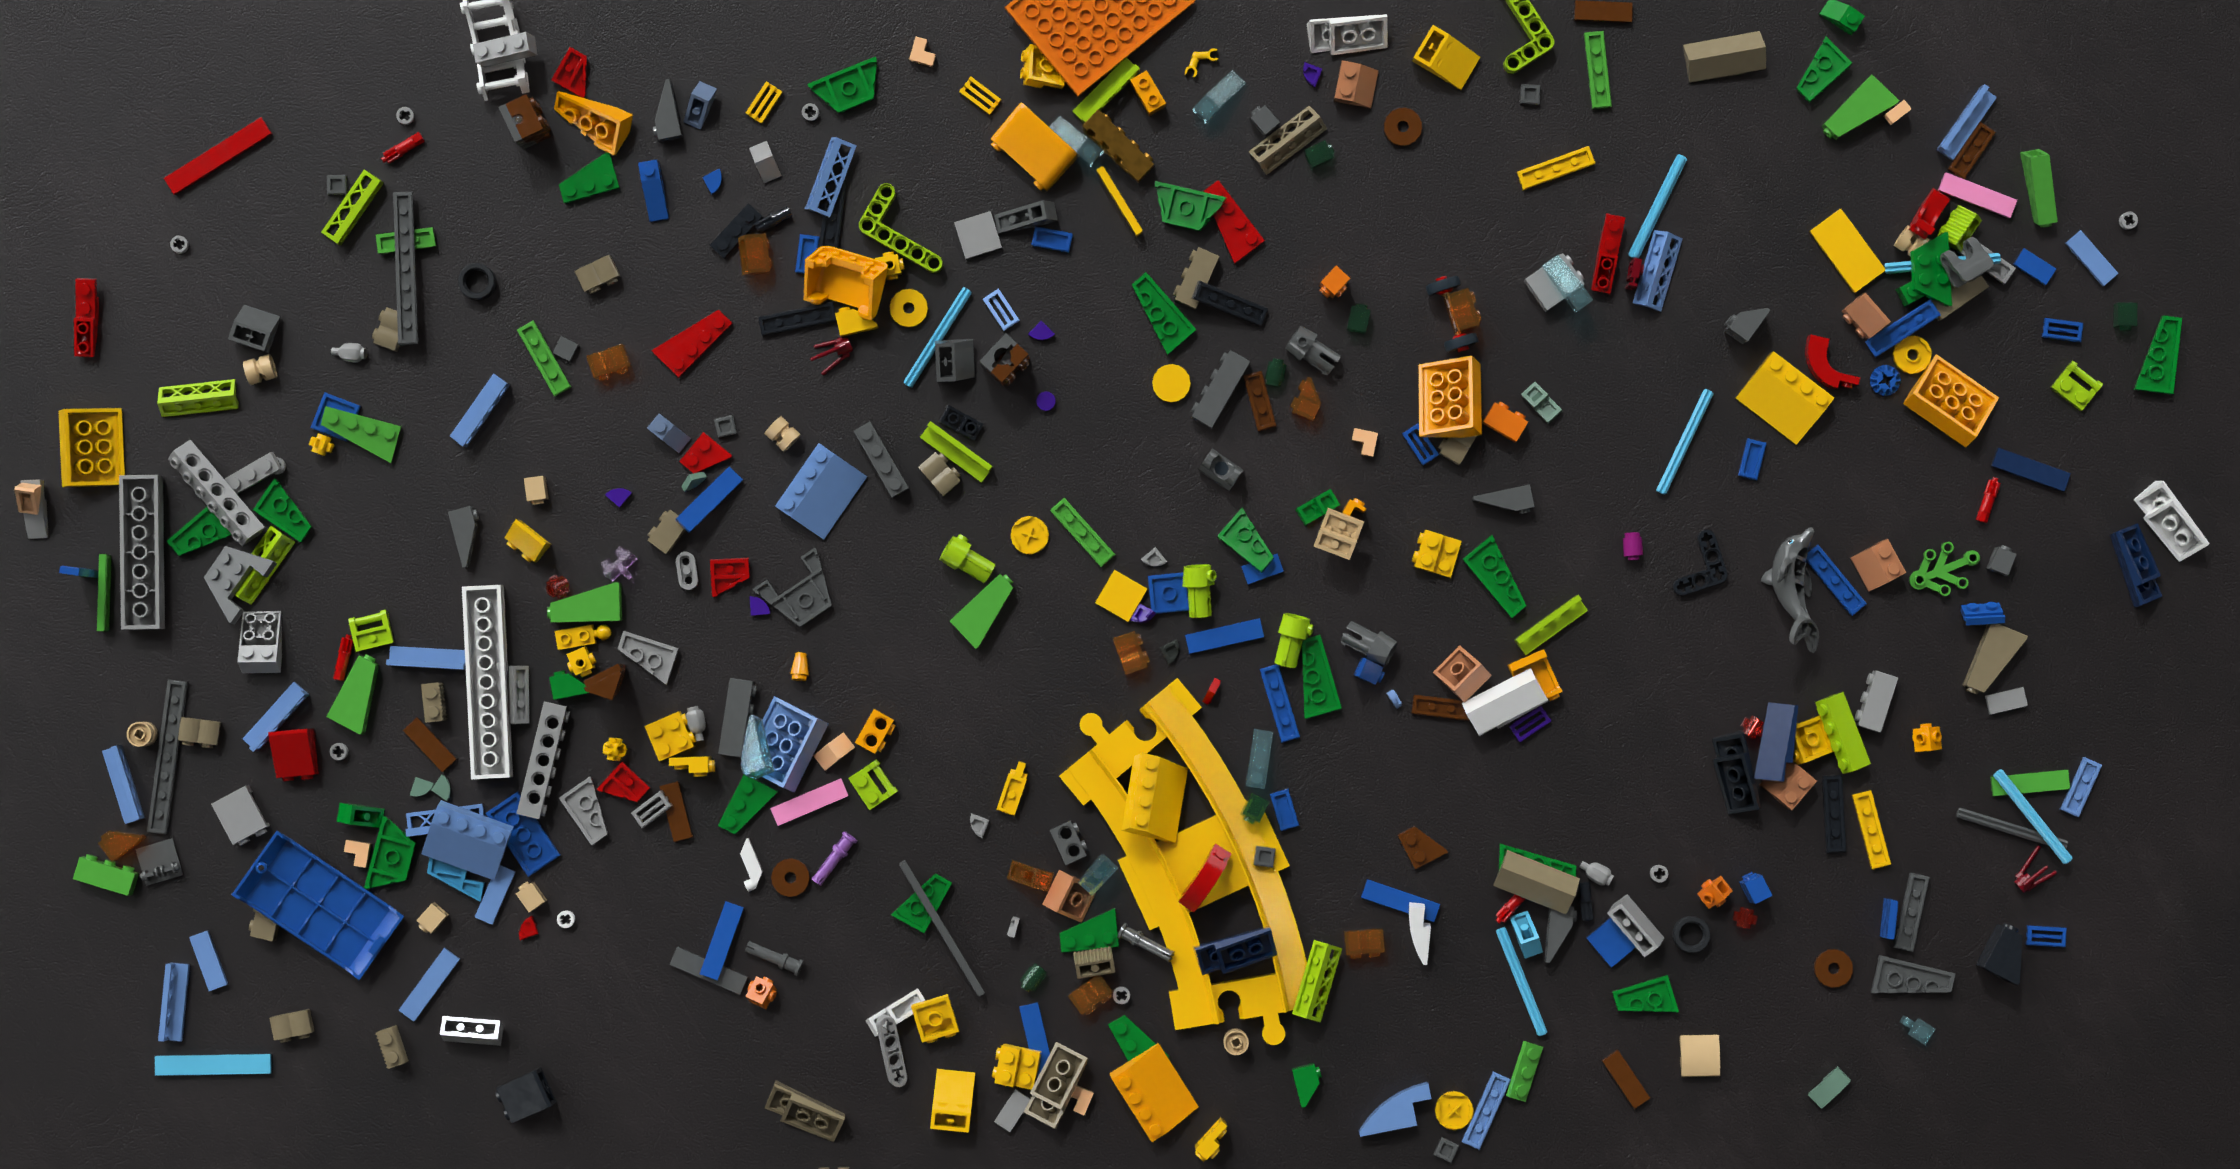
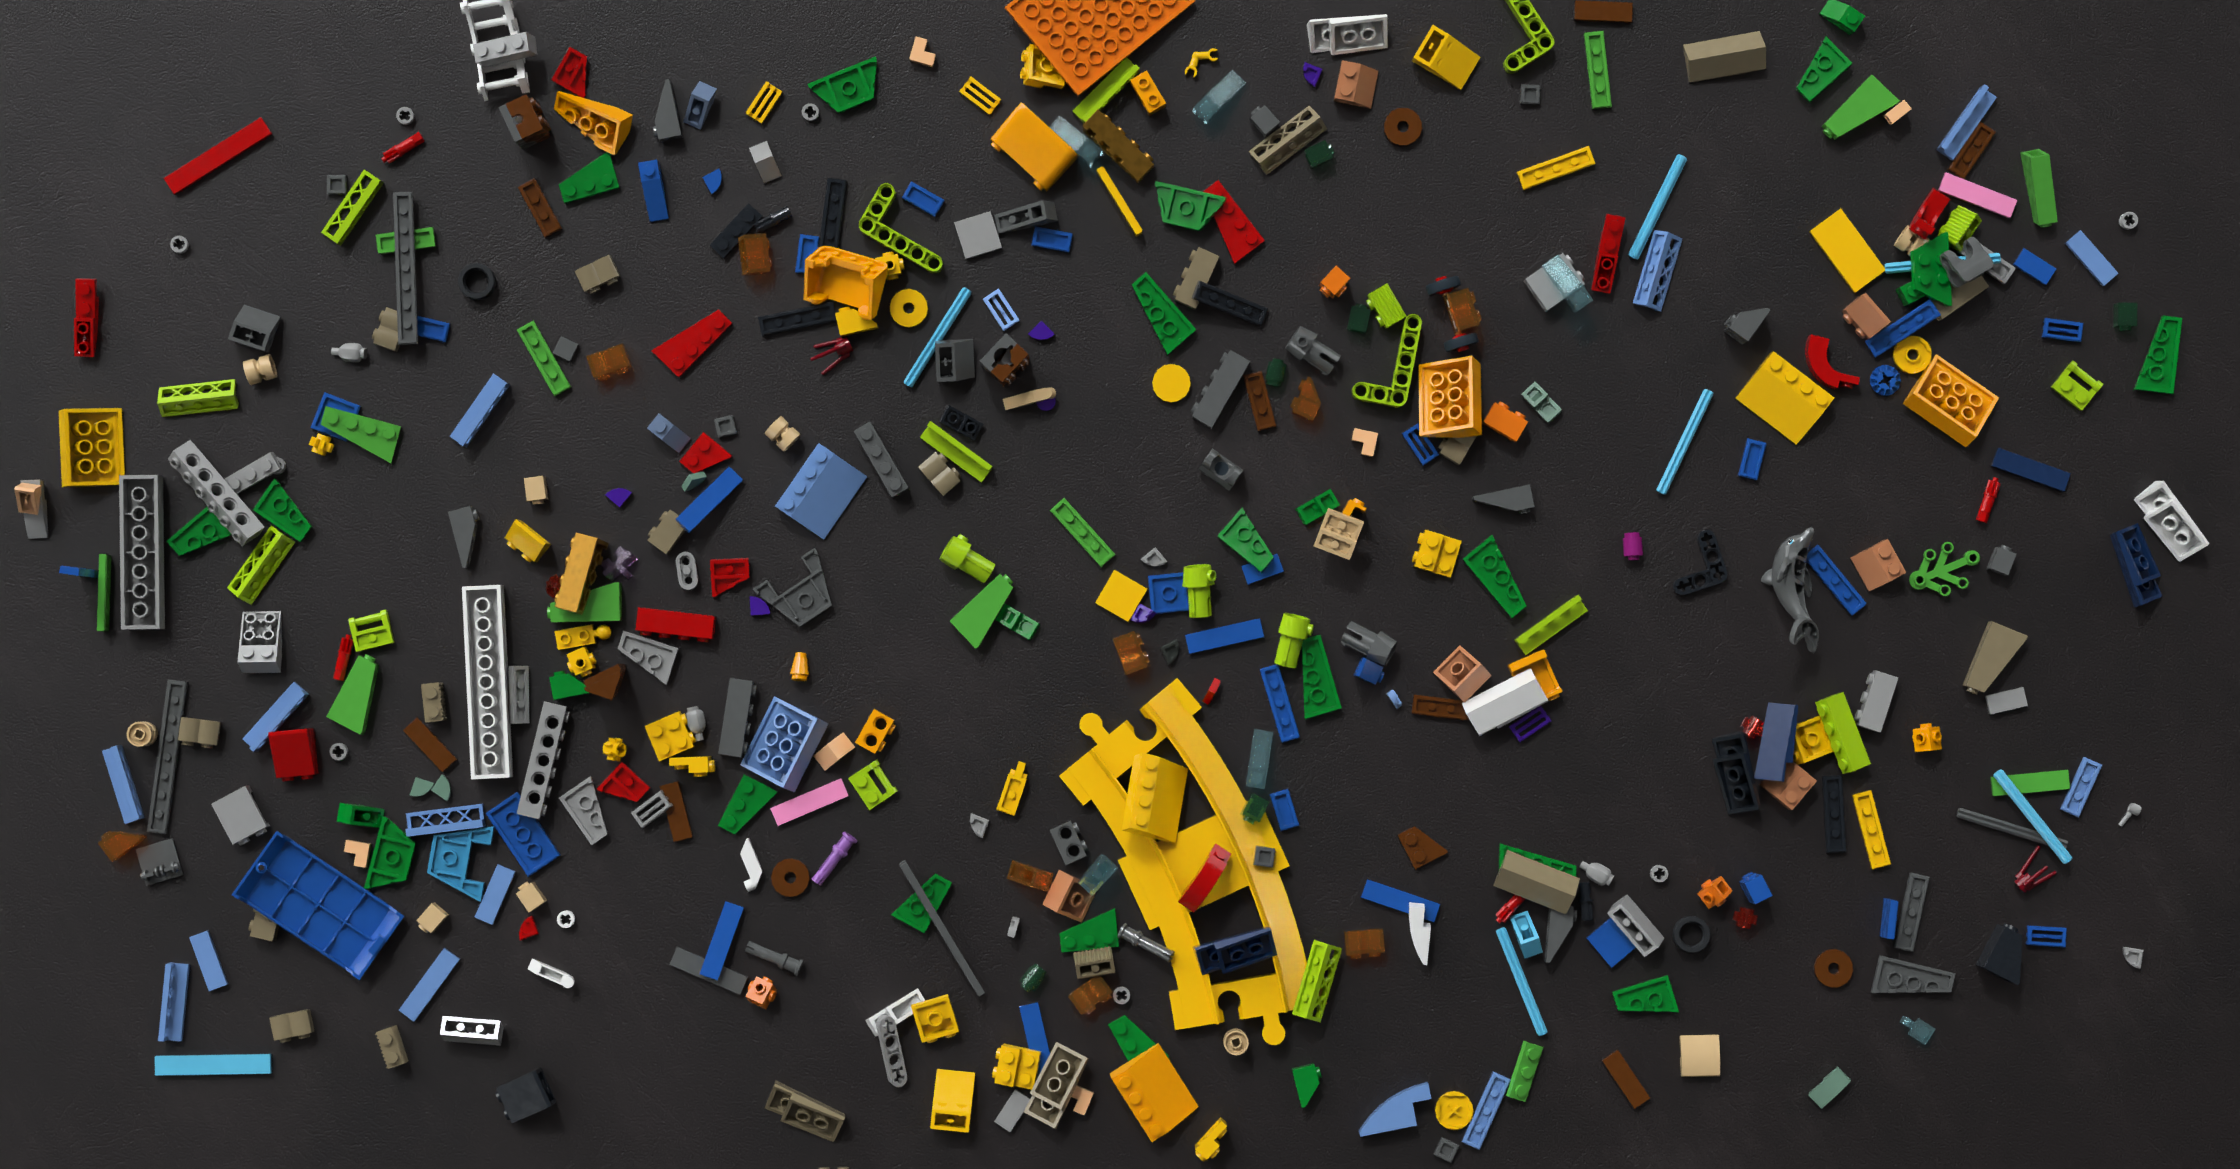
bright green brick [73,854,139,896] -> none
wing [204,546,277,625] -> none
medium blue fence [386,646,466,669] -> none
medium blue slope [421,800,514,880] -> none
clear light blue slope [741,715,774,779] -> none
medium blue fence [805,137,857,217] -> none
yellow tile [1011,516,1049,554] -> none
dark red plate [1625,258,1644,290] -> none
blue plate [1961,602,2005,626] -> none
none -> blue tile [417,316,450,342]
none -> reddish brown tile [518,178,562,238]
none -> white piece [528,958,575,988]
none -> wedge [555,533,609,615]
none -> red brick [635,607,716,642]
none -> blue tile [902,181,945,217]
none -> green slope [995,604,1040,641]
none -> tan piece [1003,387,1056,410]
none -> lime beam [1351,314,1422,408]
none -> lime brick [1366,283,1406,329]
none -> light grey hand [2119,803,2142,826]
none -> light grey tile [2123,947,2143,969]

